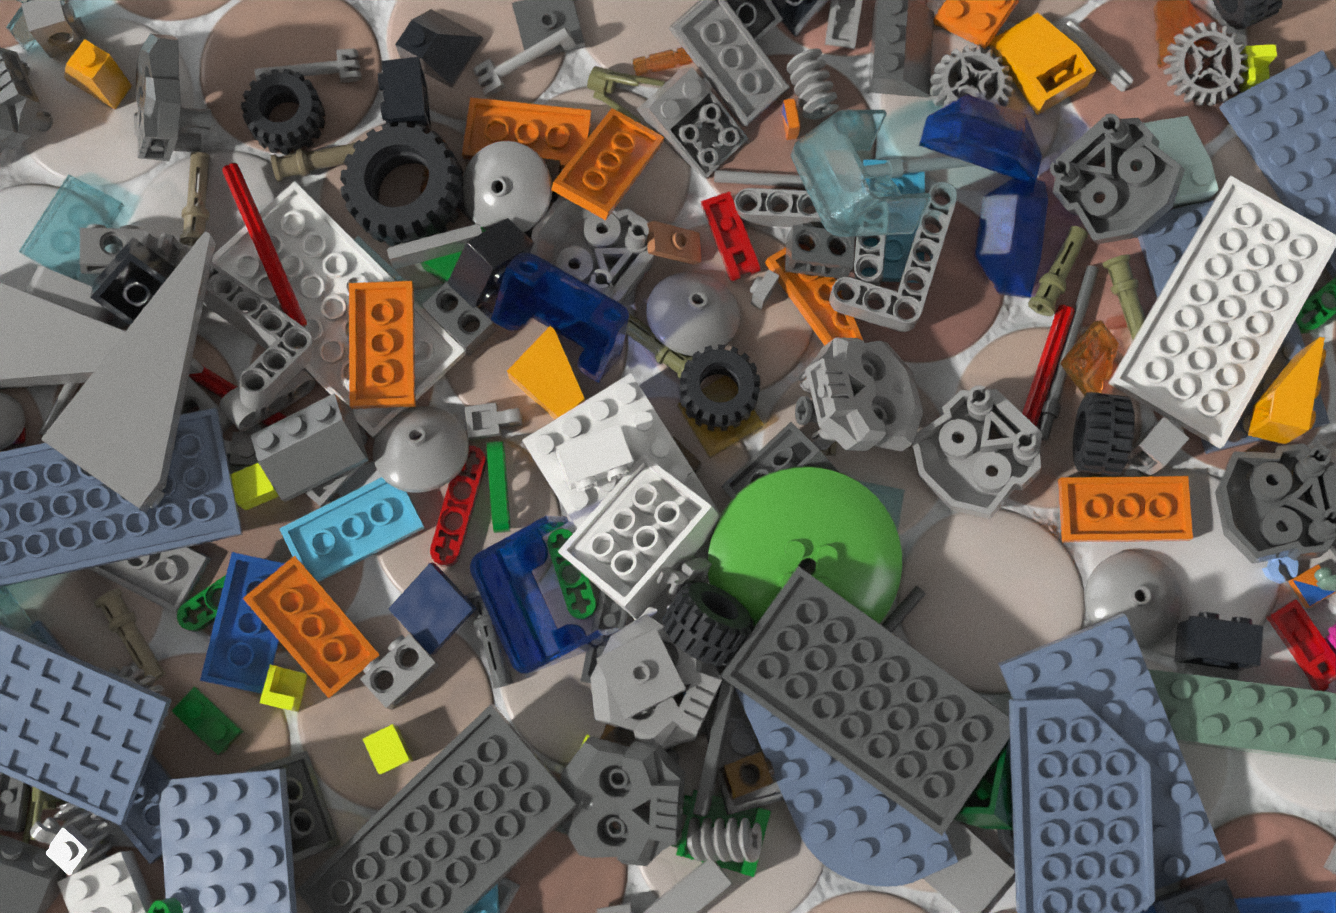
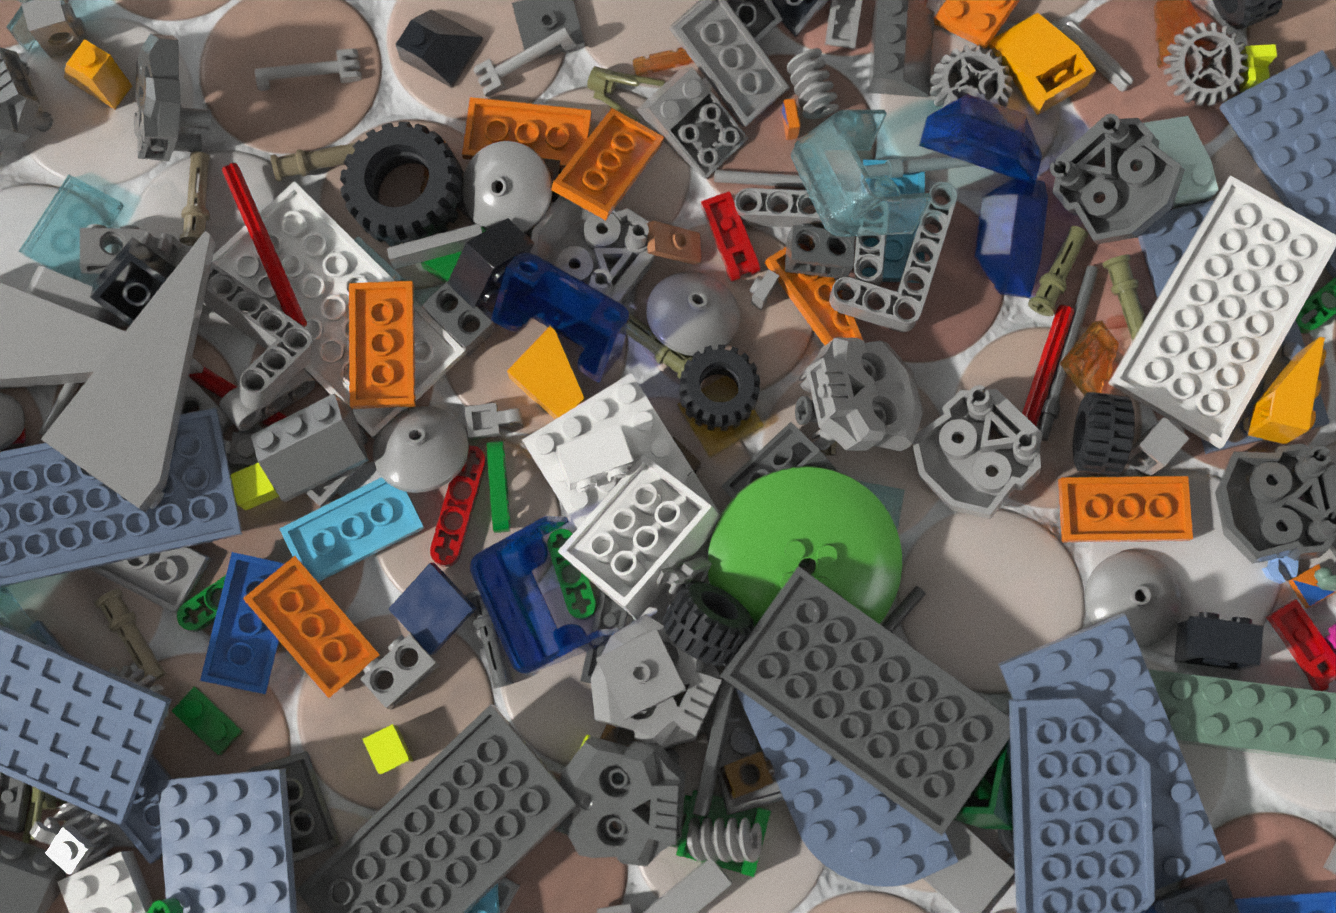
black tyre [241,69,325,155] -> none
neon yellow panel [260,664,308,712] -> none
black brick [378,57,432,131] -> none

